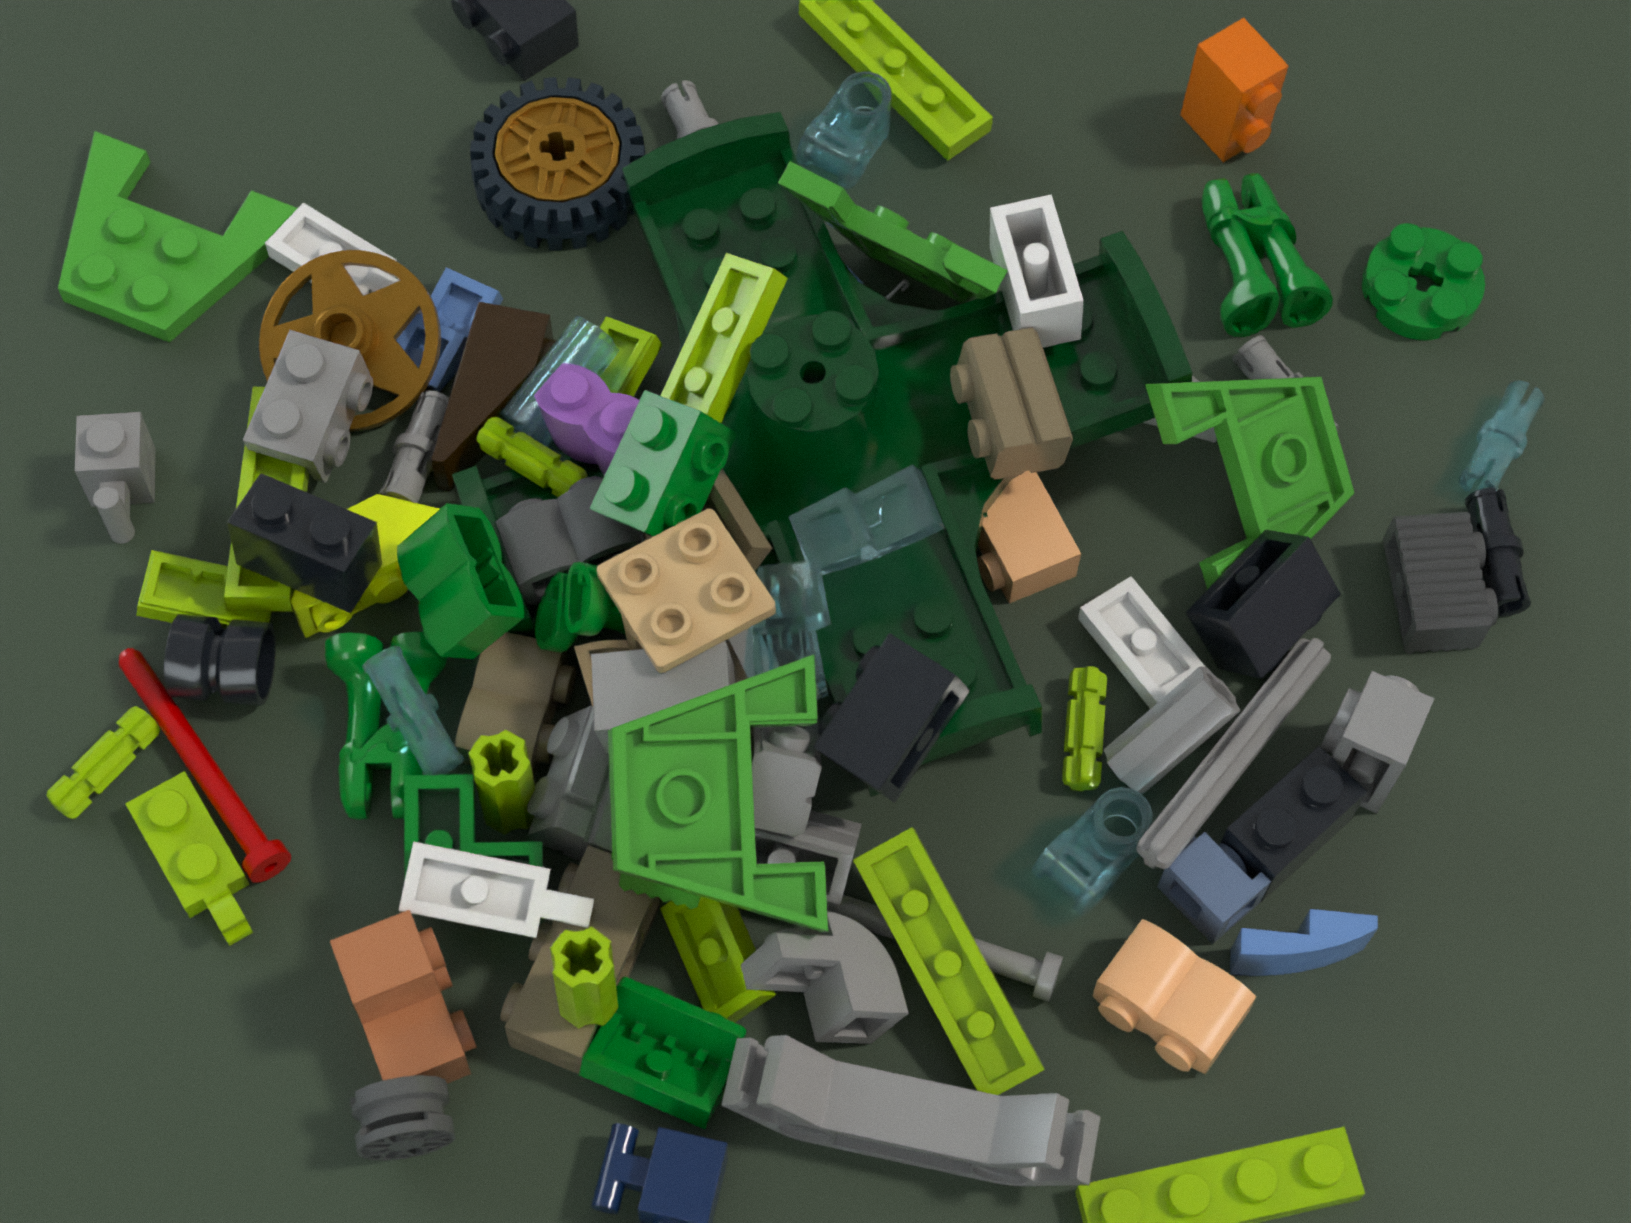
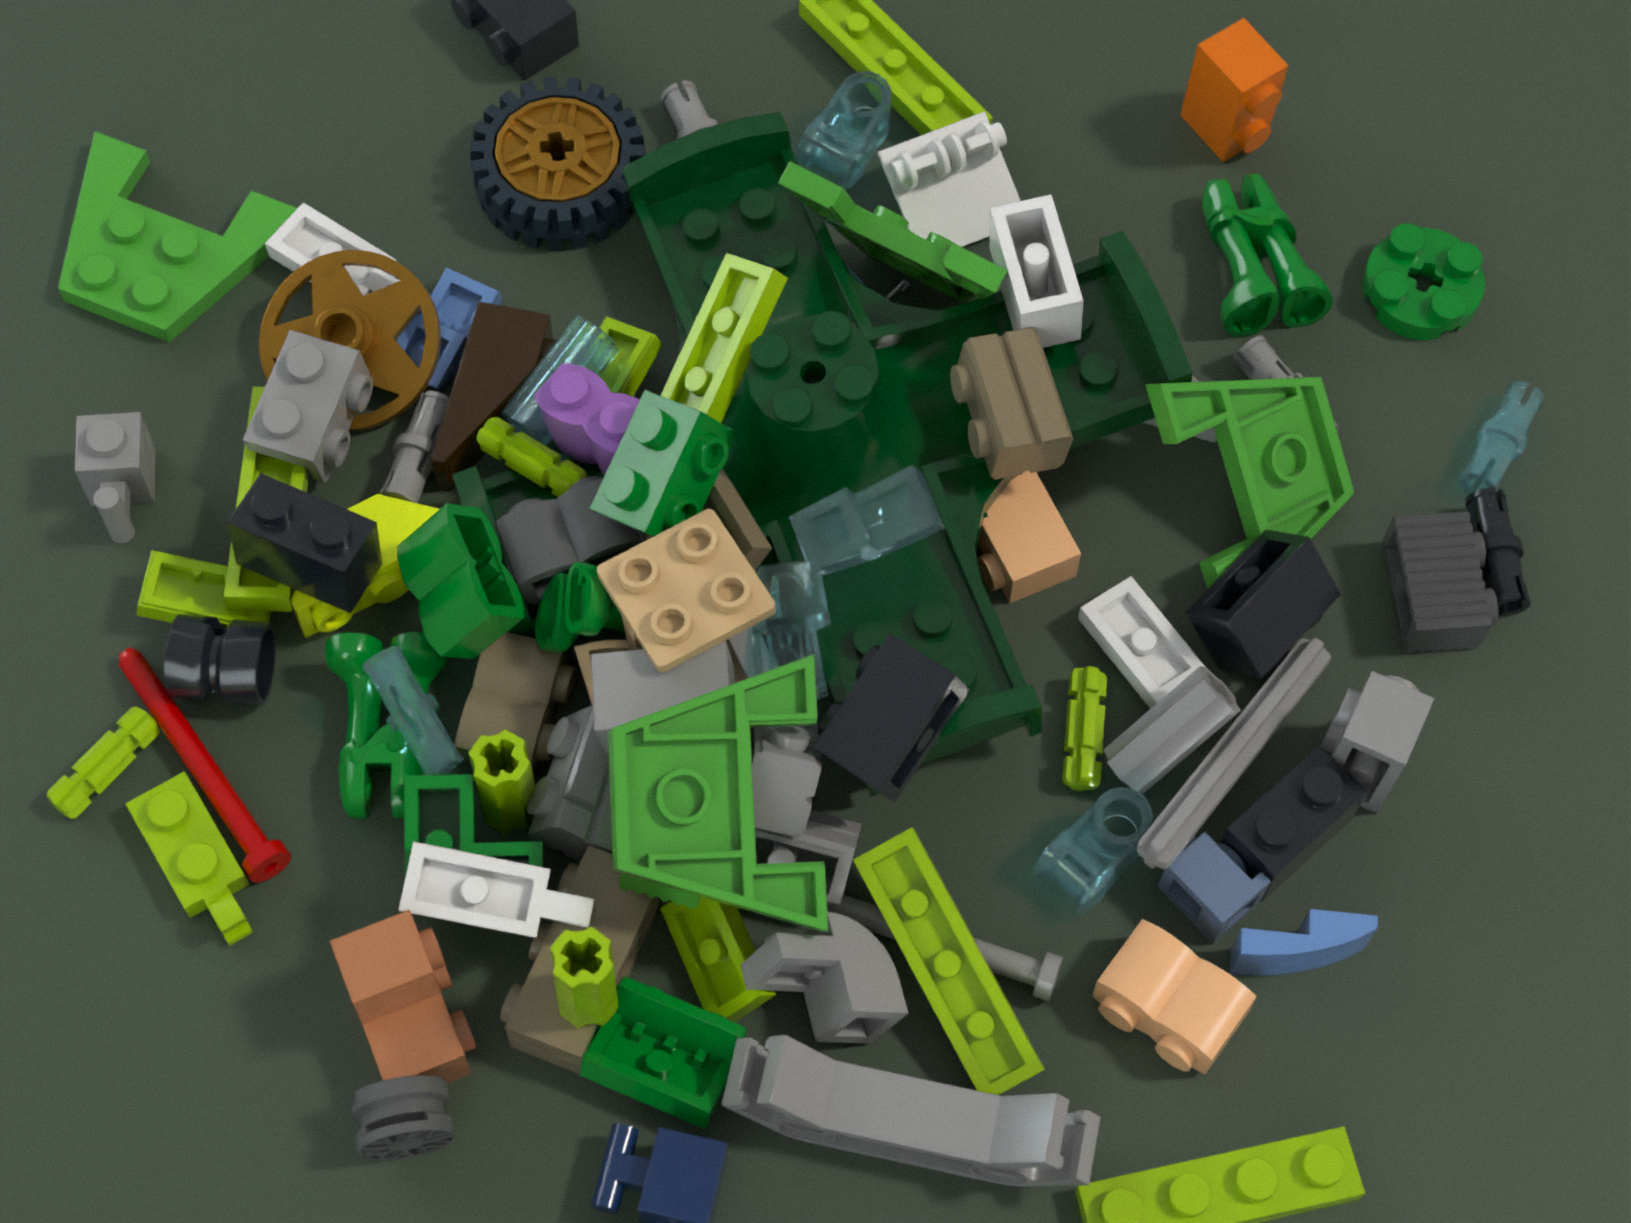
none -> white hinge [877,112,1020,247]

